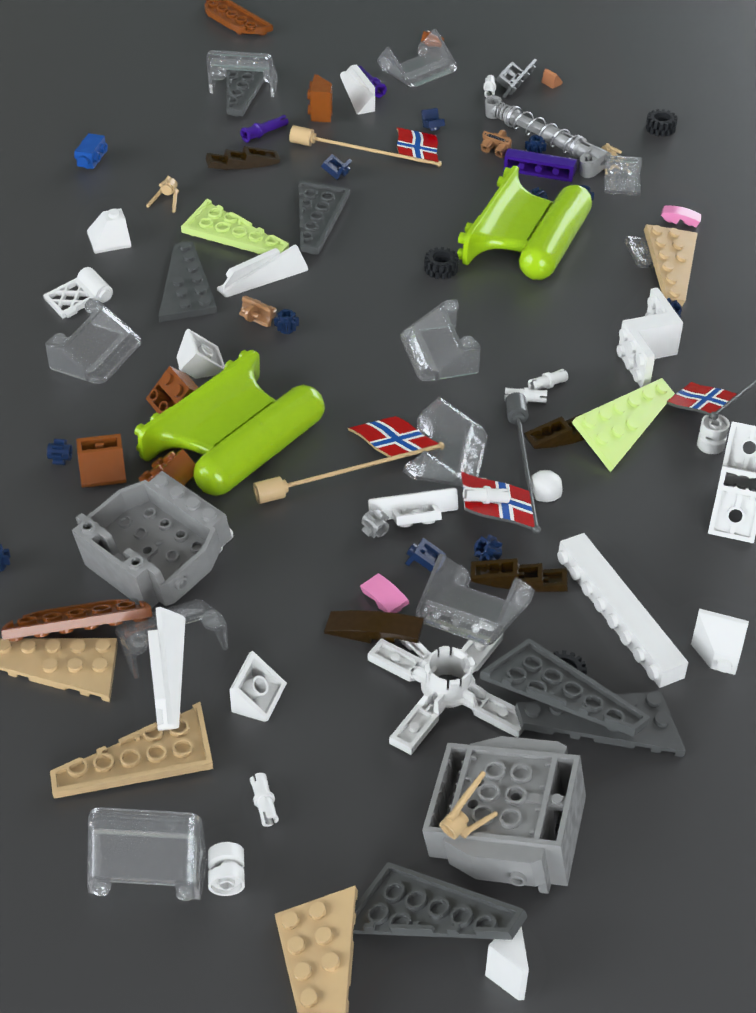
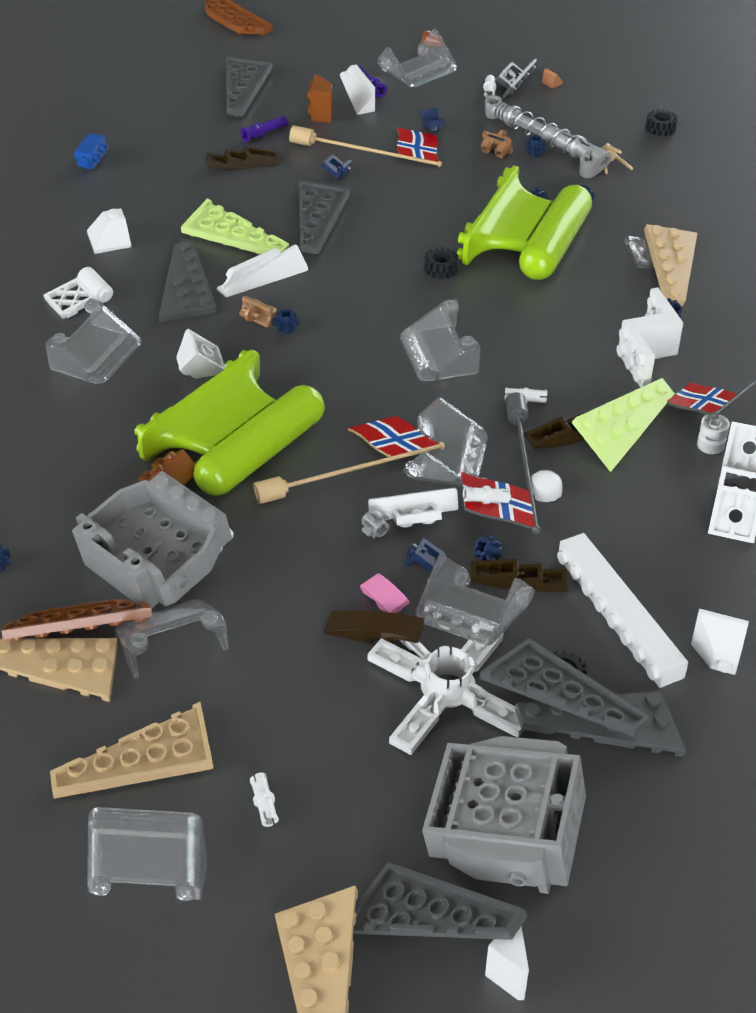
dark blue gear [47,438,73,465] -> none
dark orange slope [76,434,127,488] -> none
tan plant [146,176,179,213] -> none
dark orange slope [146,366,199,414] -> none
white wedge [148,607,185,731] -> none
clear windscreen [206,50,278,97] -> none
white wheel [208,842,245,896] -> none
white slope [230,651,287,722] -> none
tan plant [439,771,498,839] -> none
dark purple brick [503,148,578,182] -> none
white pin [528,369,568,390] -> none
clear bracket [604,155,642,196] -> none
bright pink slope [661,206,701,227] -> none

